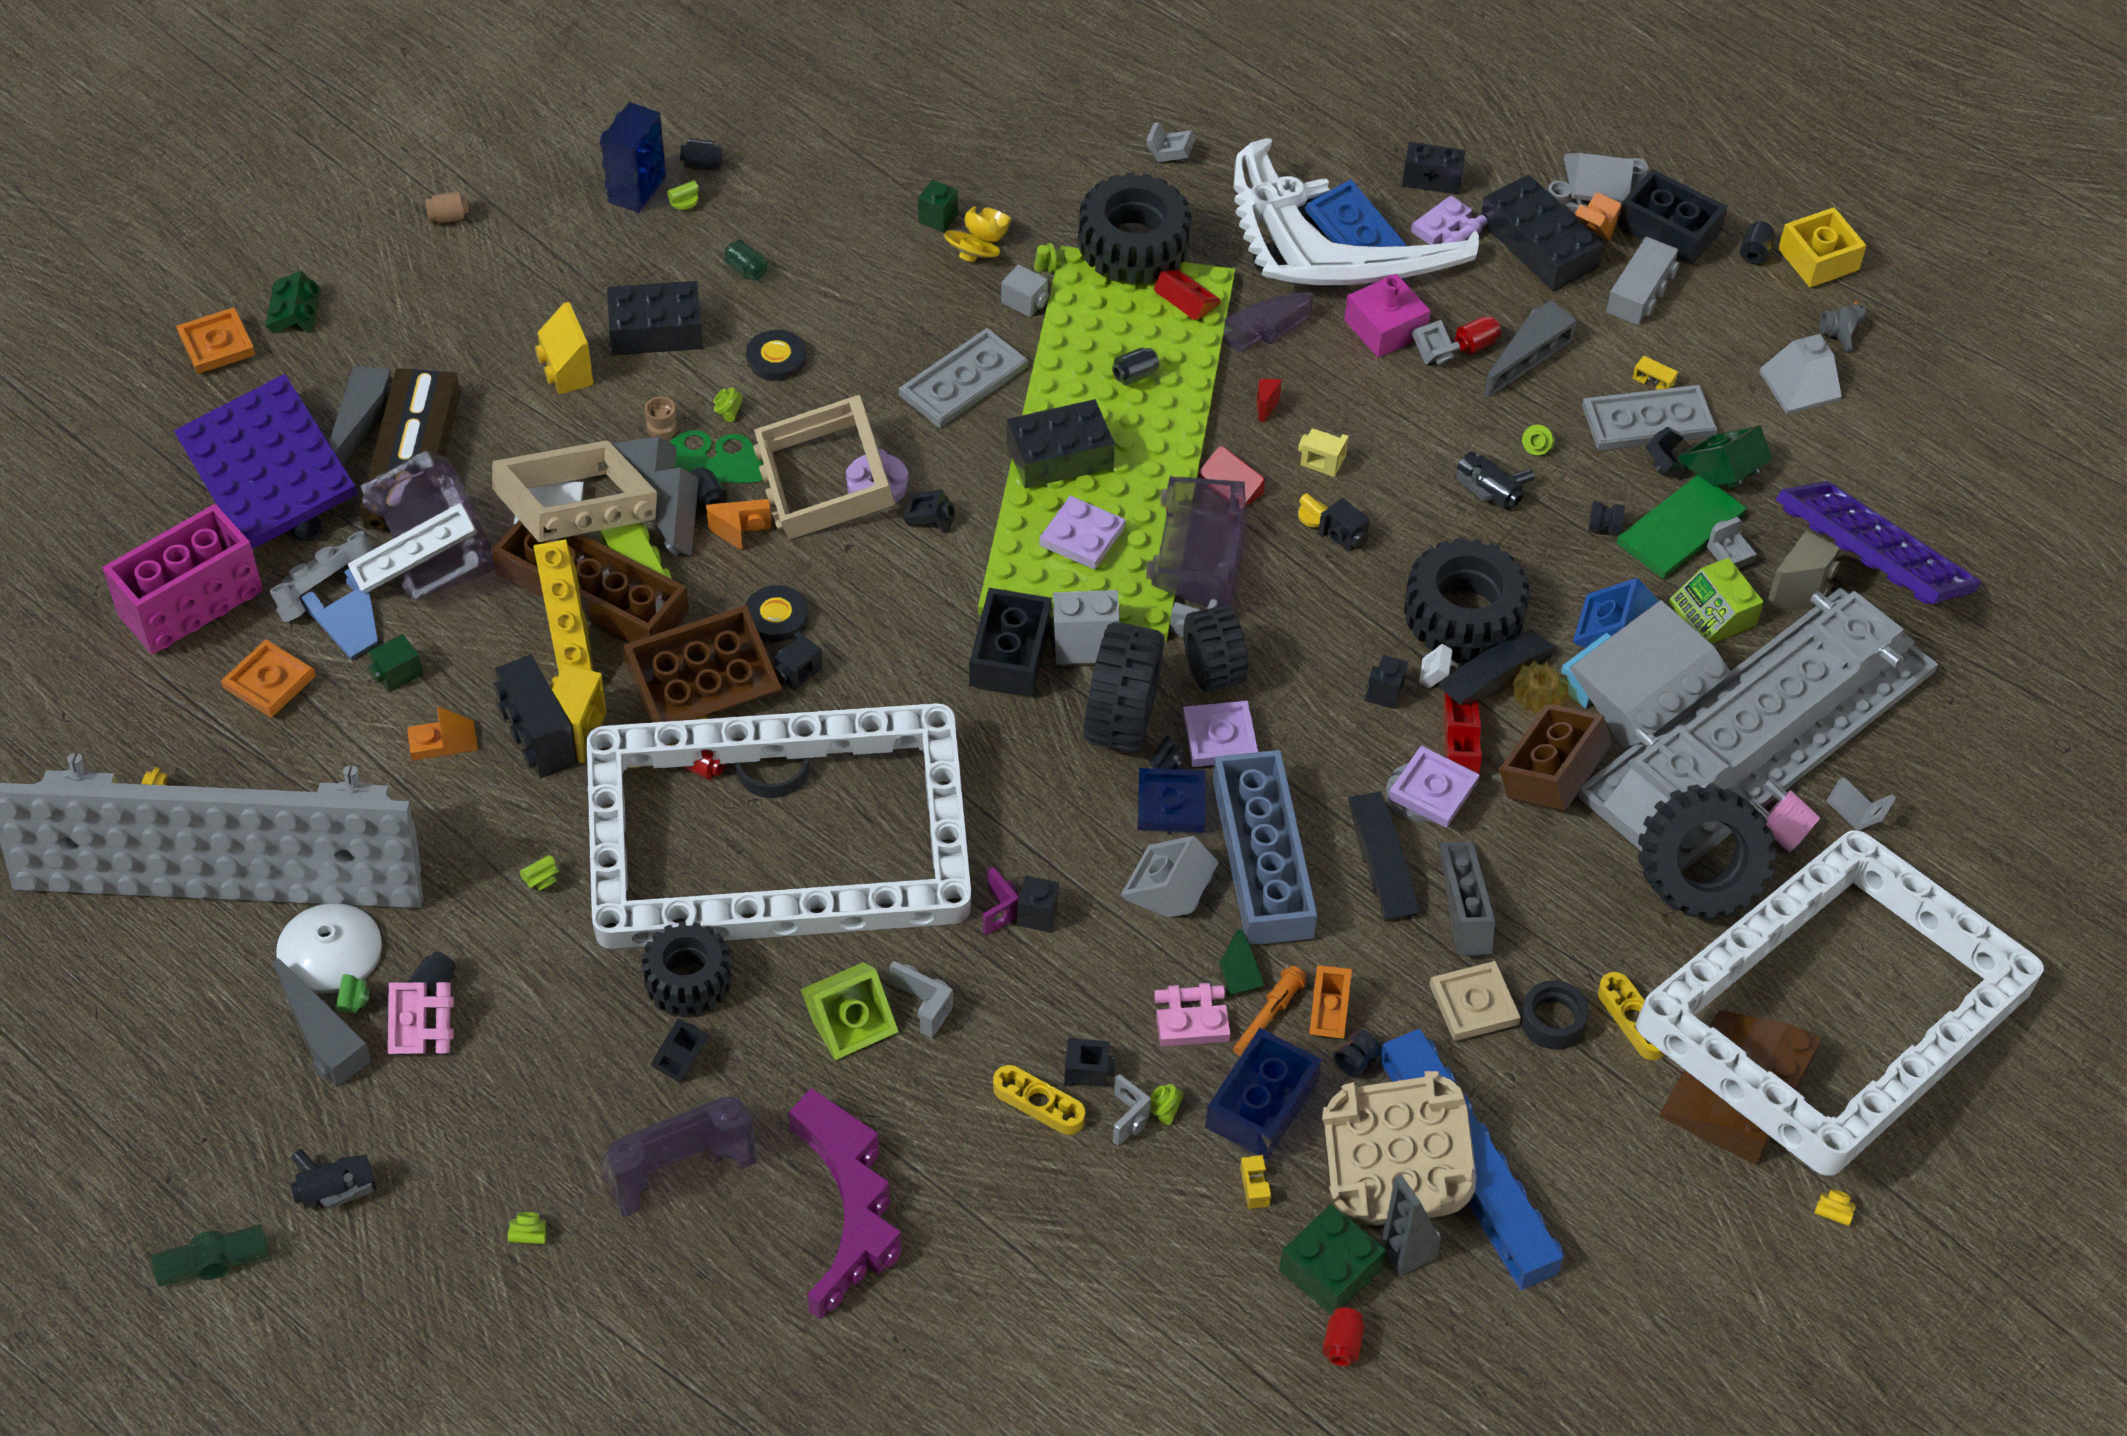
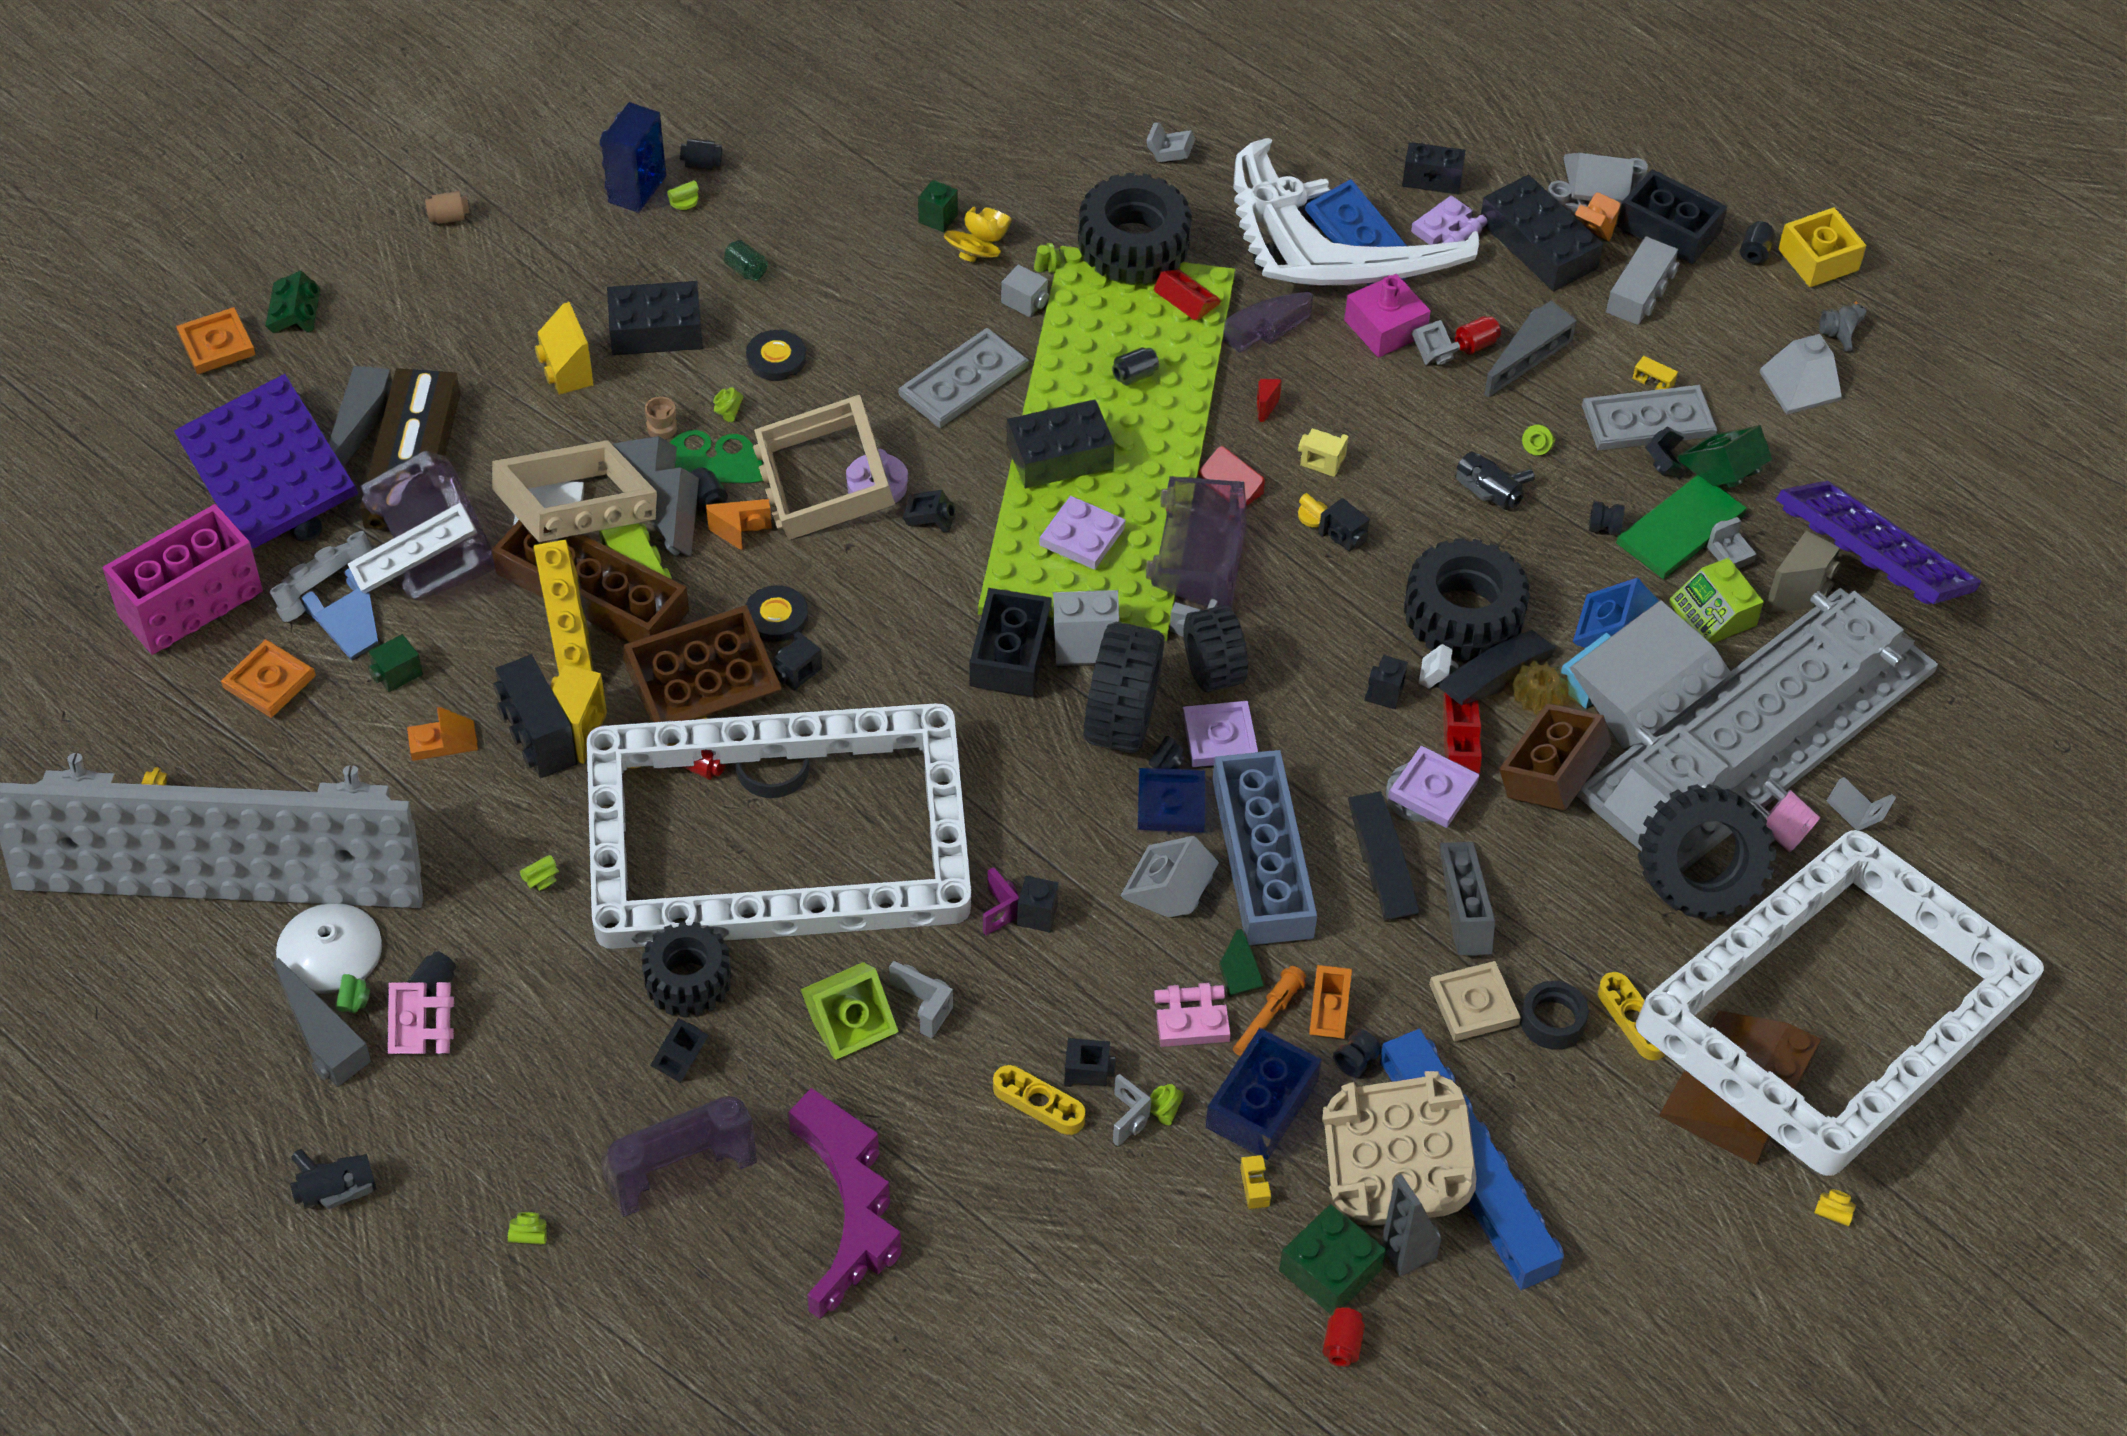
clear green piece [151,1224,269,1287] -> none

